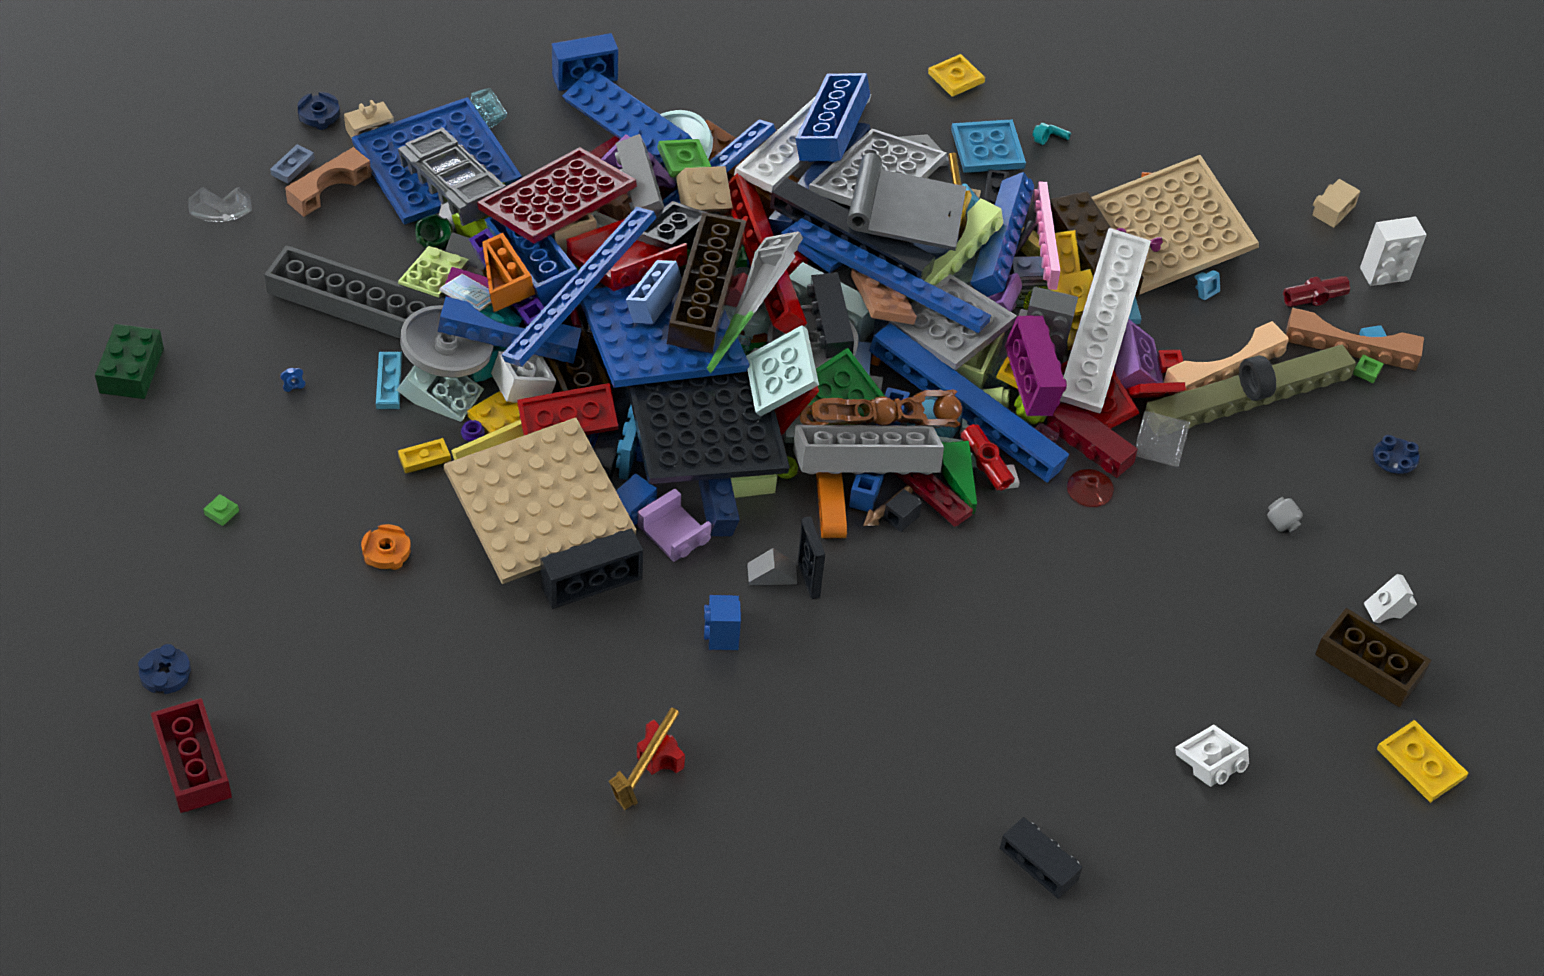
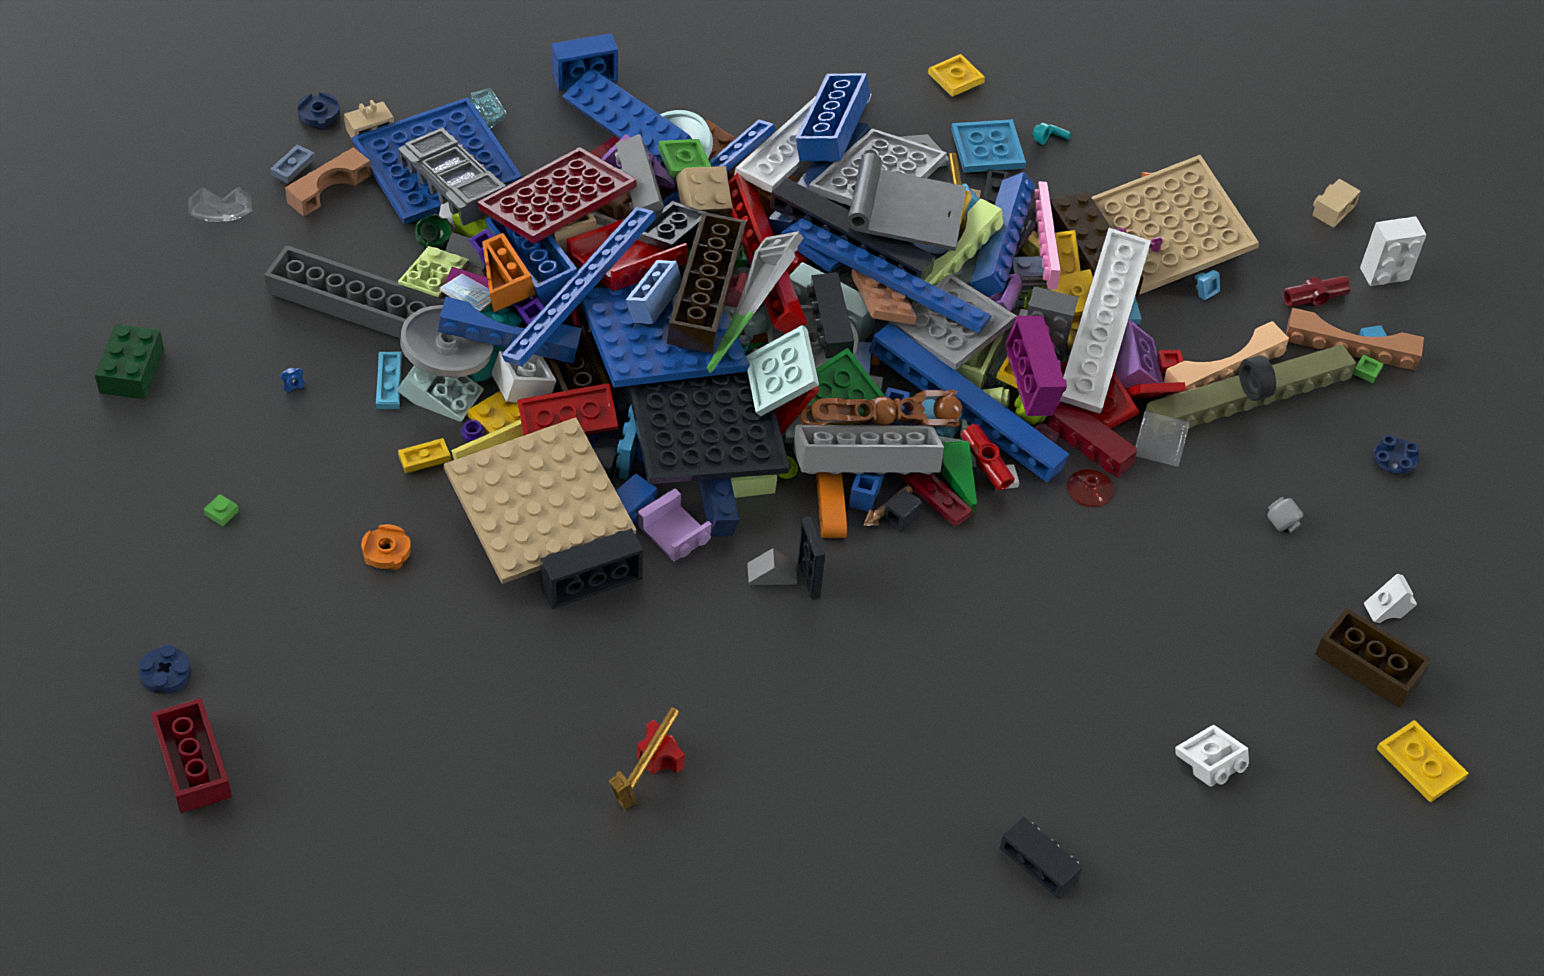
blue brick [704,595,741,650] -> none

